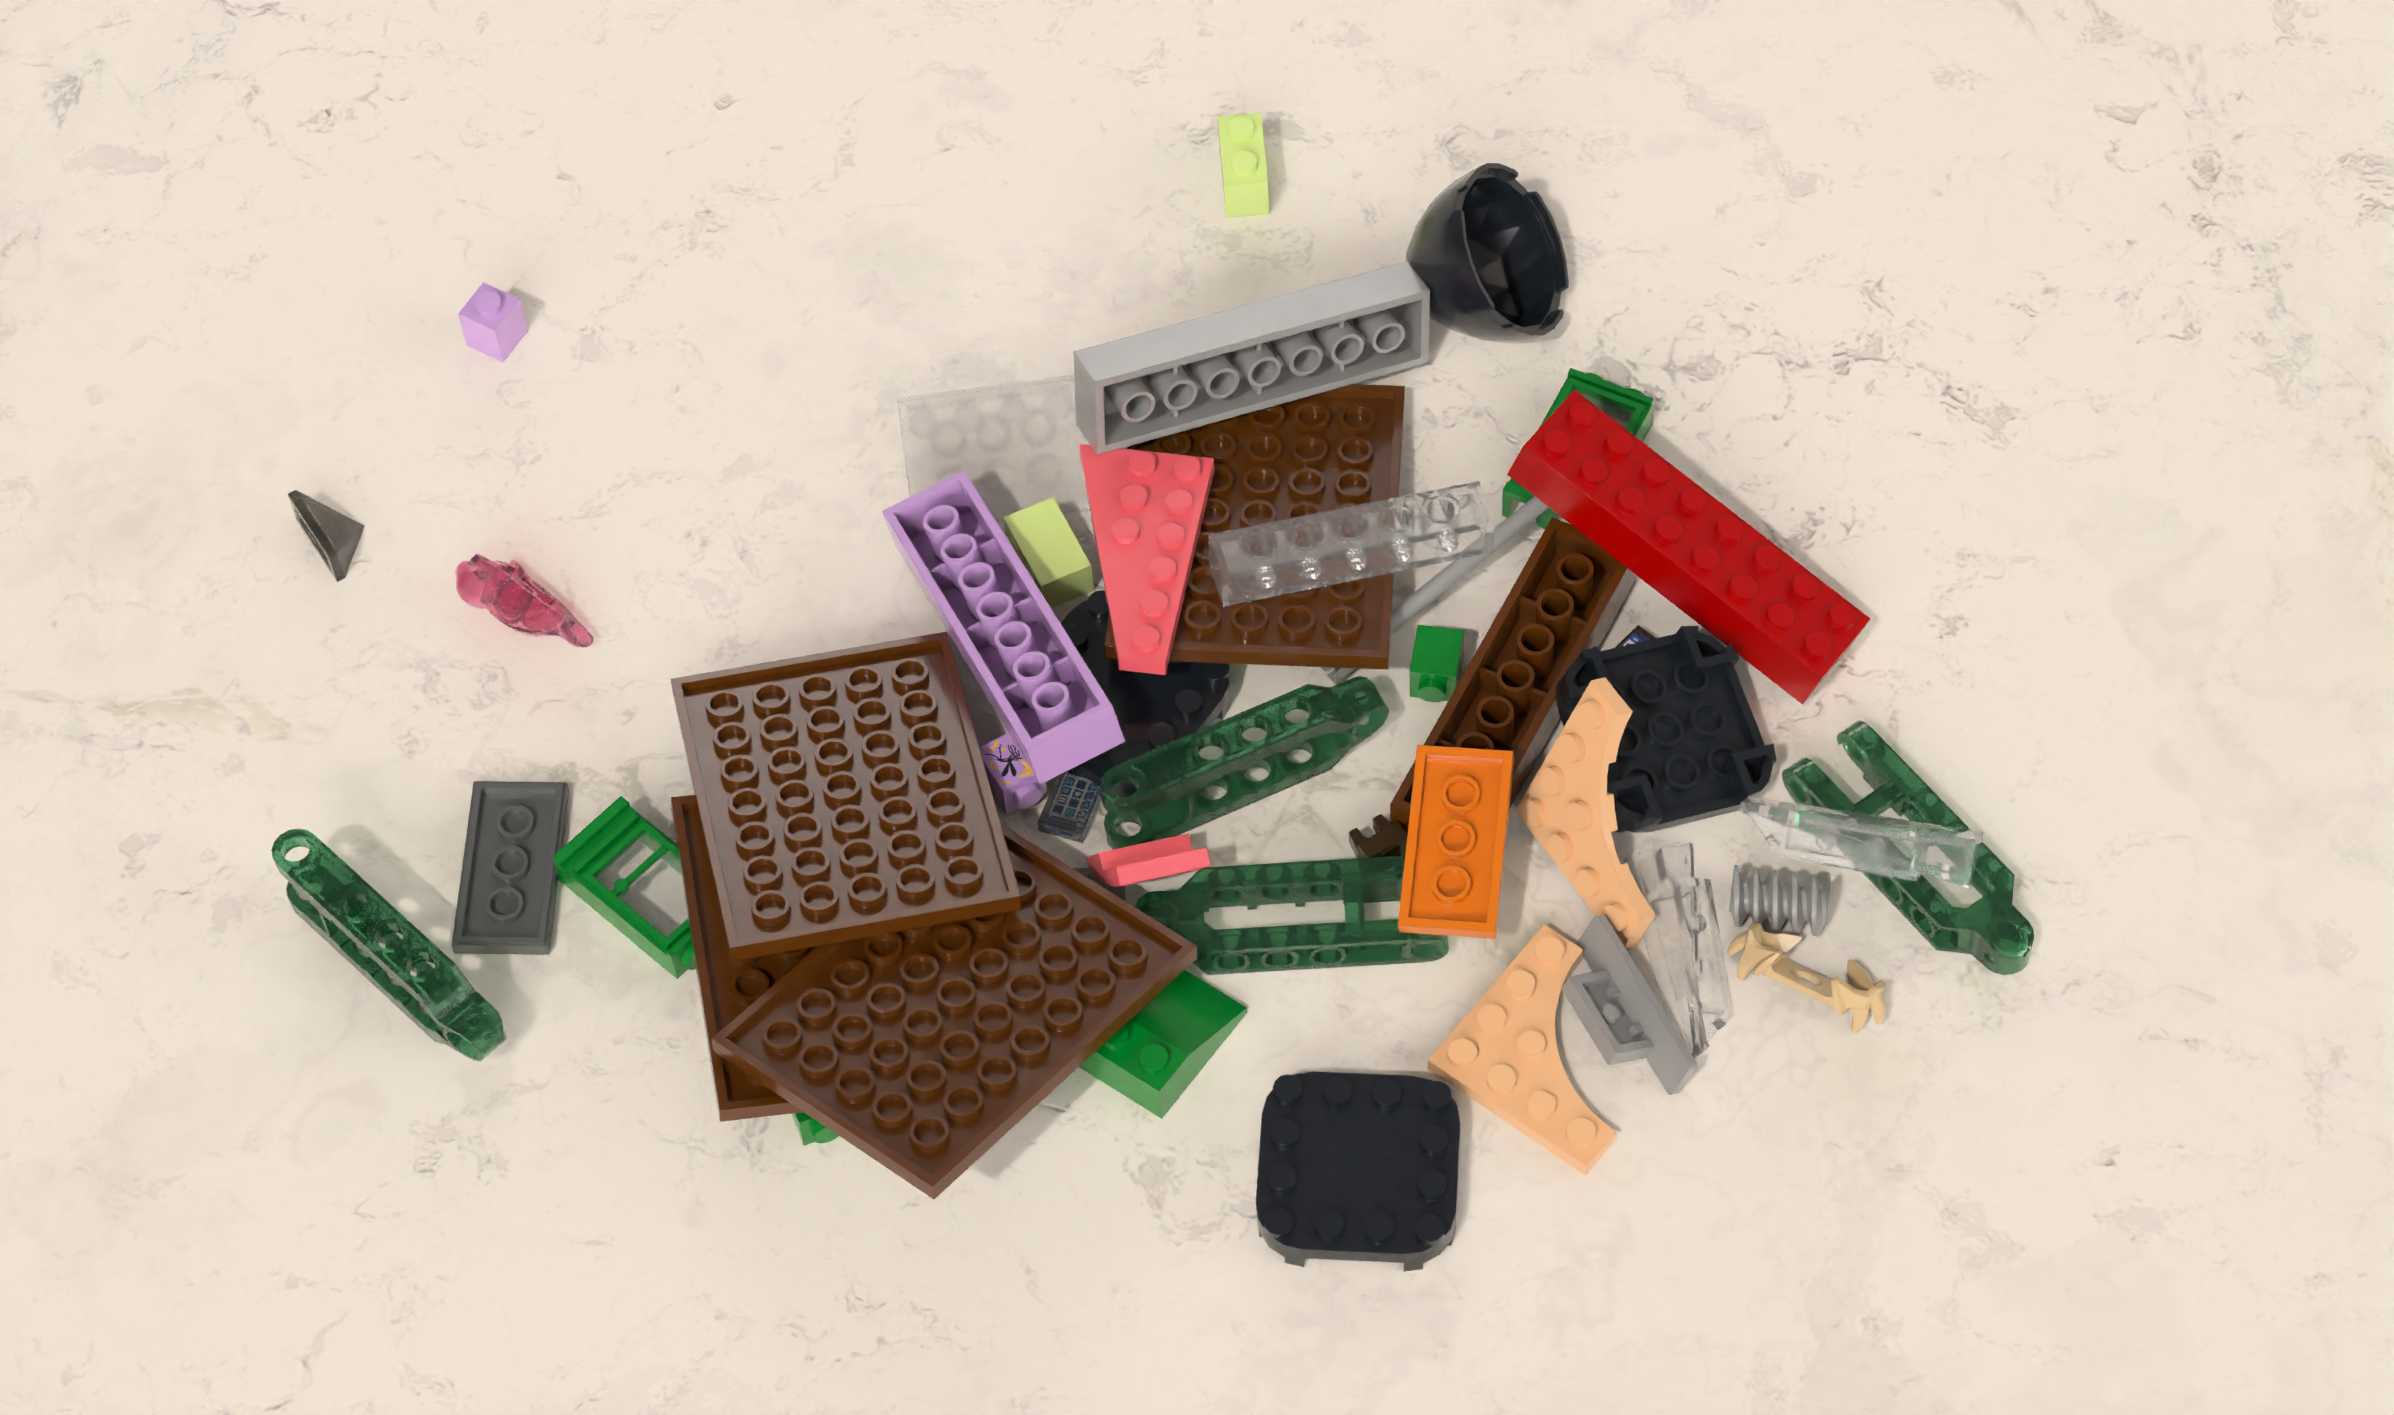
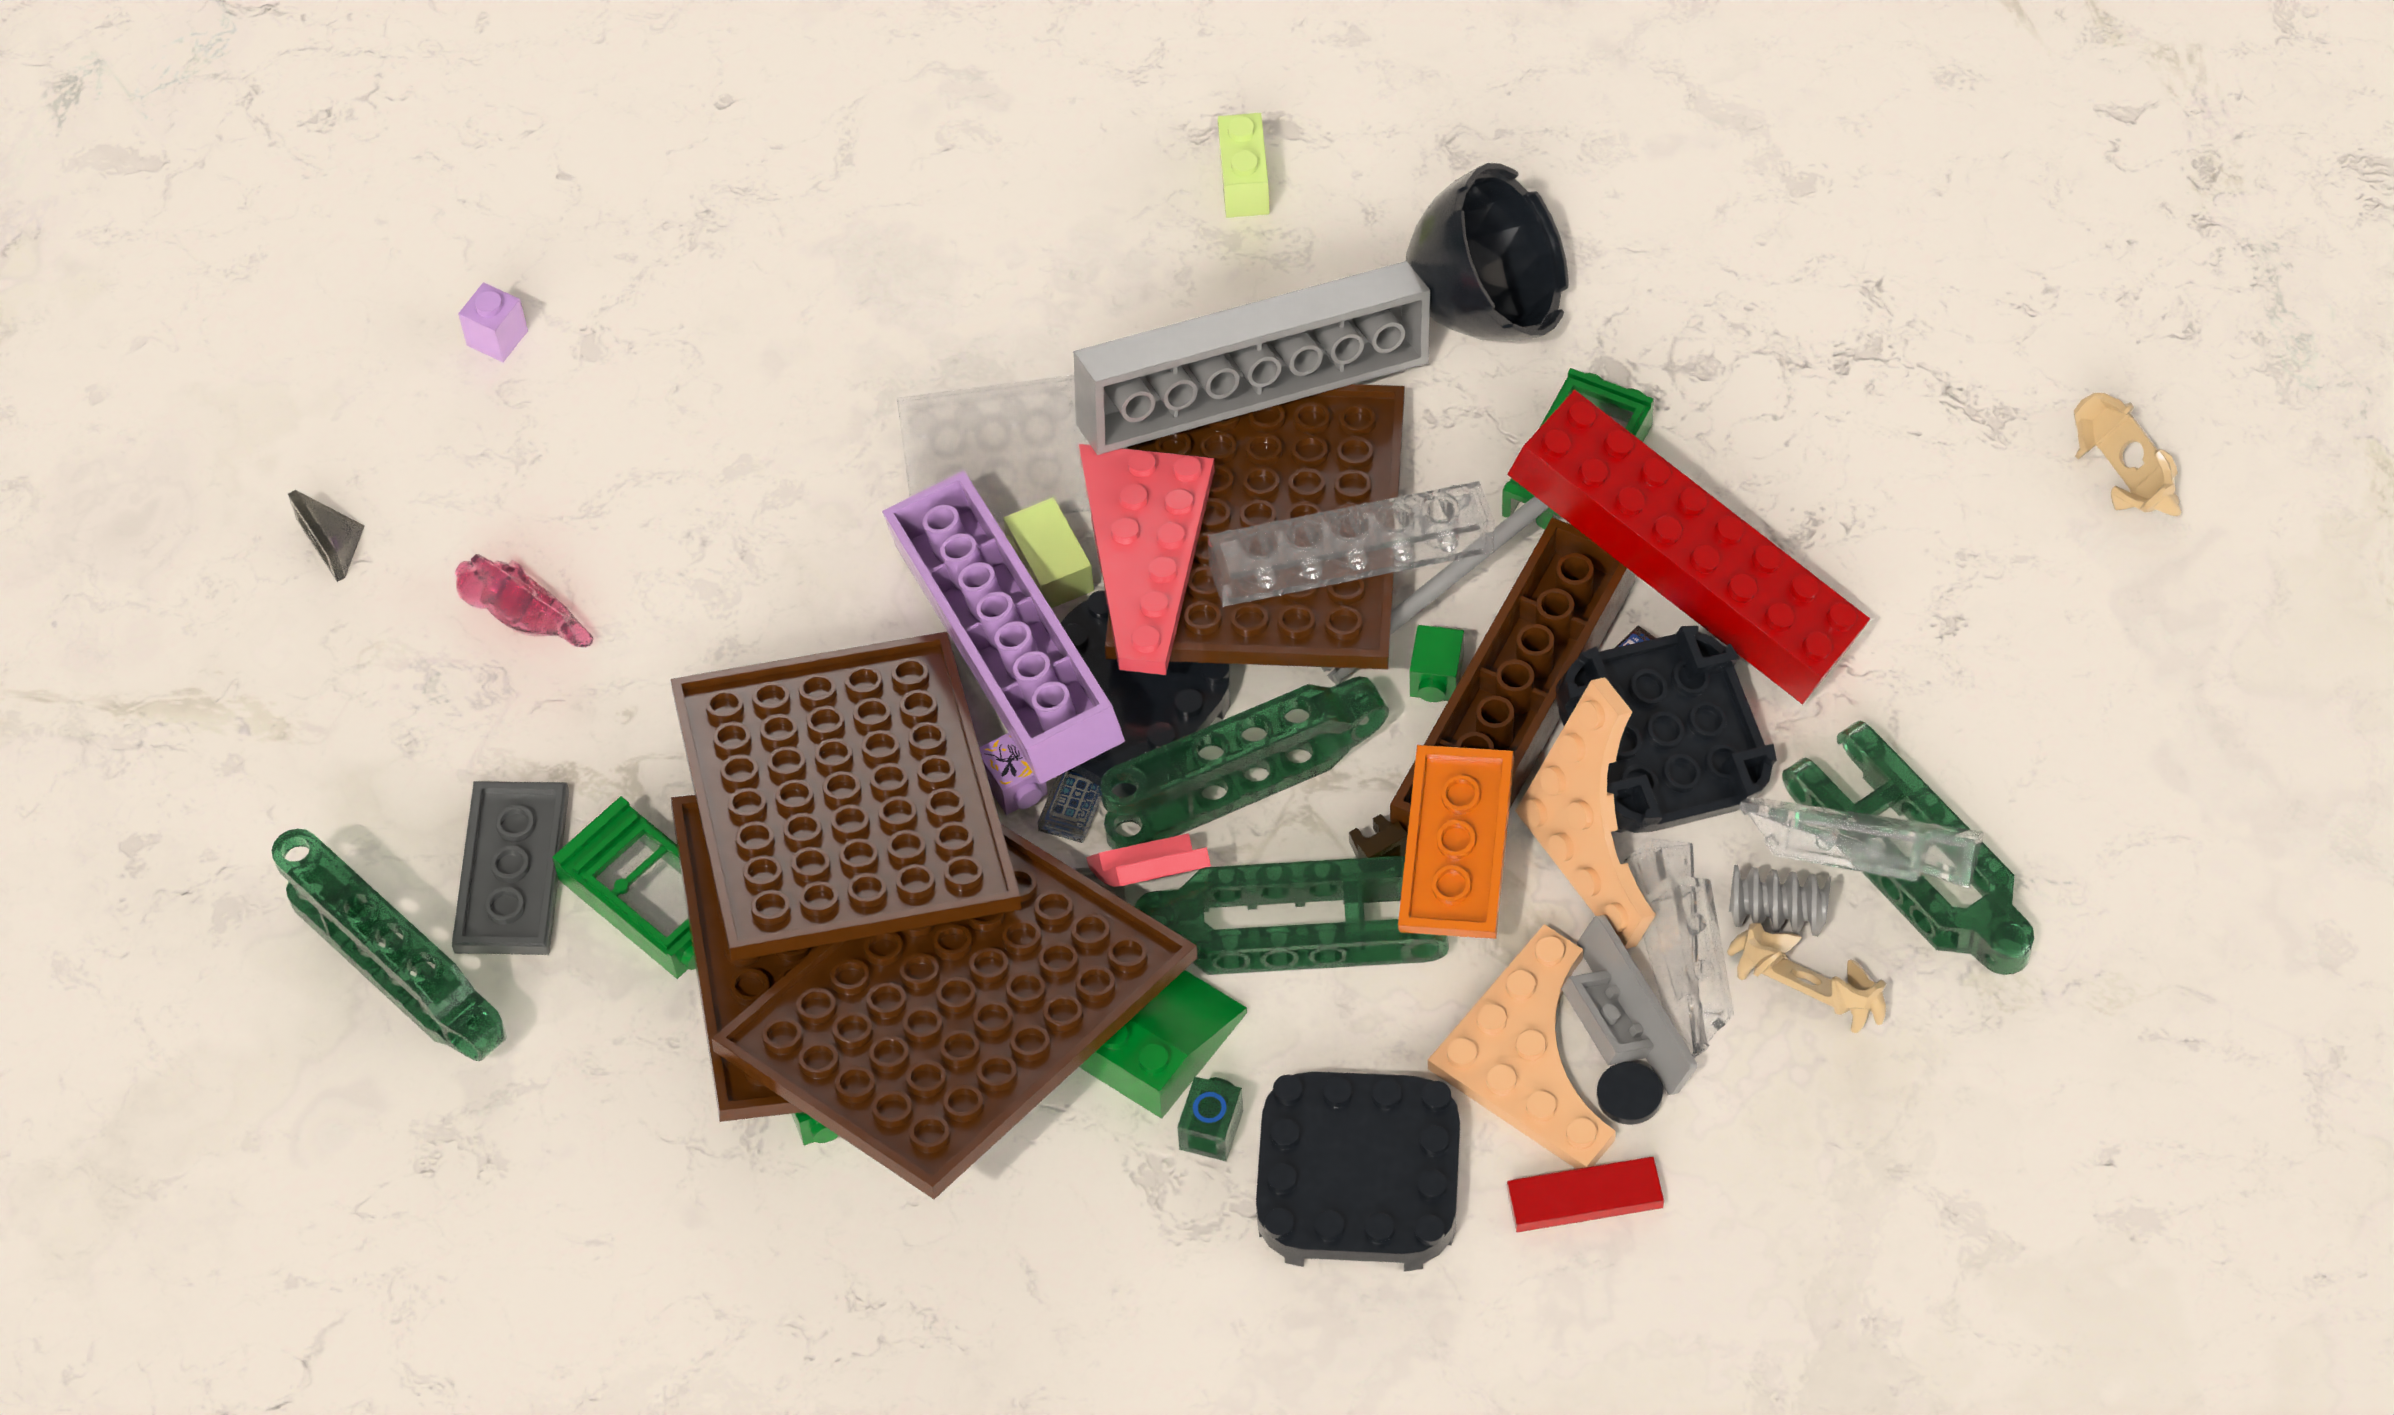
none -> clear green brick [1177,1076,1243,1162]
none -> red tile [1507,1156,1664,1233]
none -> black piece [1597,1062,1663,1125]
none -> tan piece [2074,393,2182,516]

